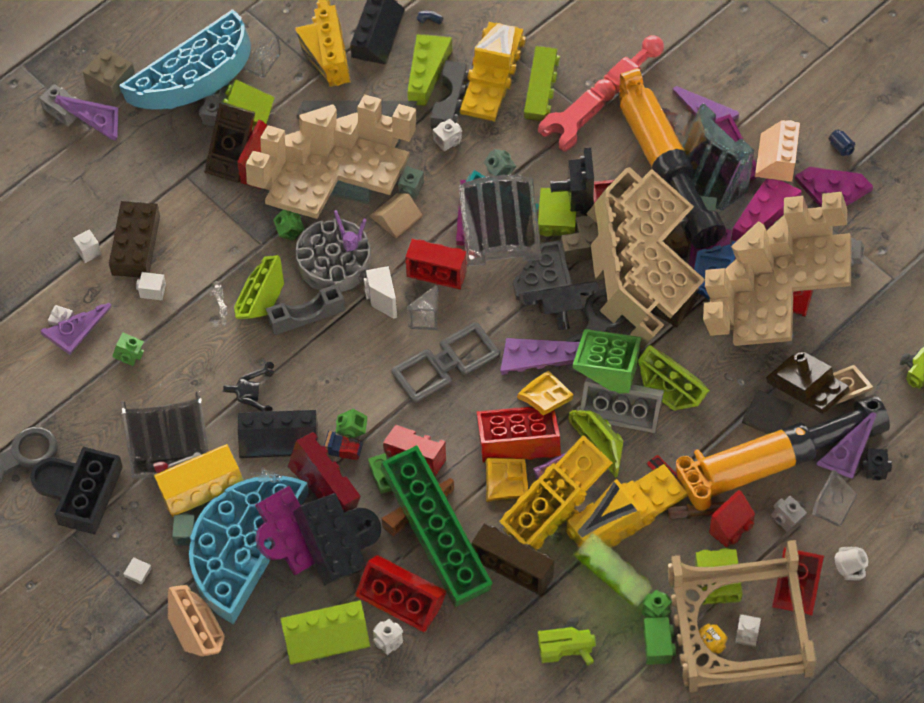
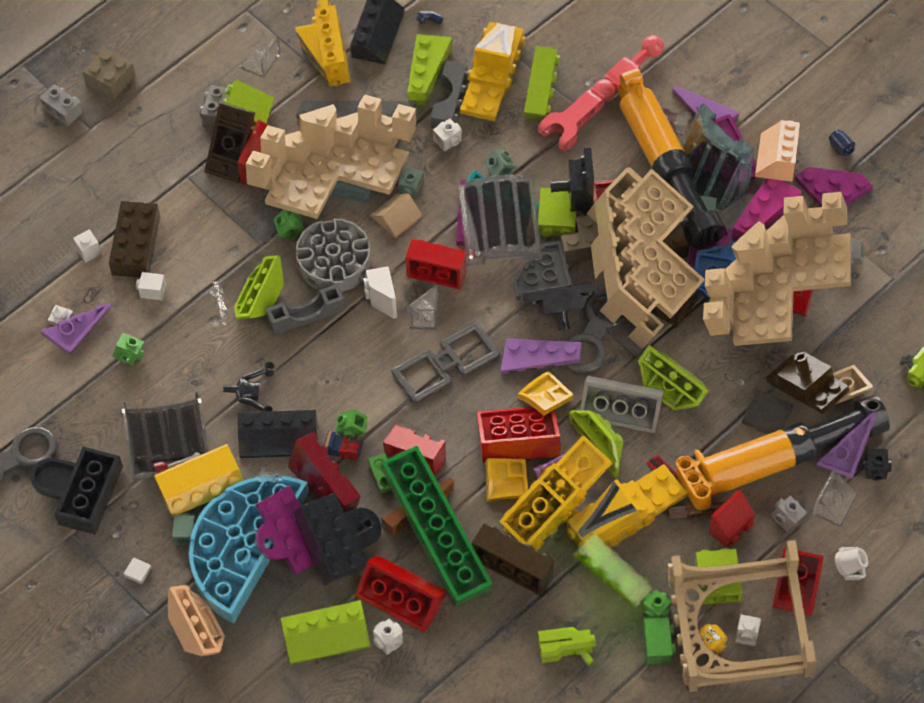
medium lavender wing [55,95,118,141] -> none
medium azure brick [119,10,251,109] -> none
medium lavender plant [334,210,366,252] -> none
bright green slope [573,329,641,394] -> none

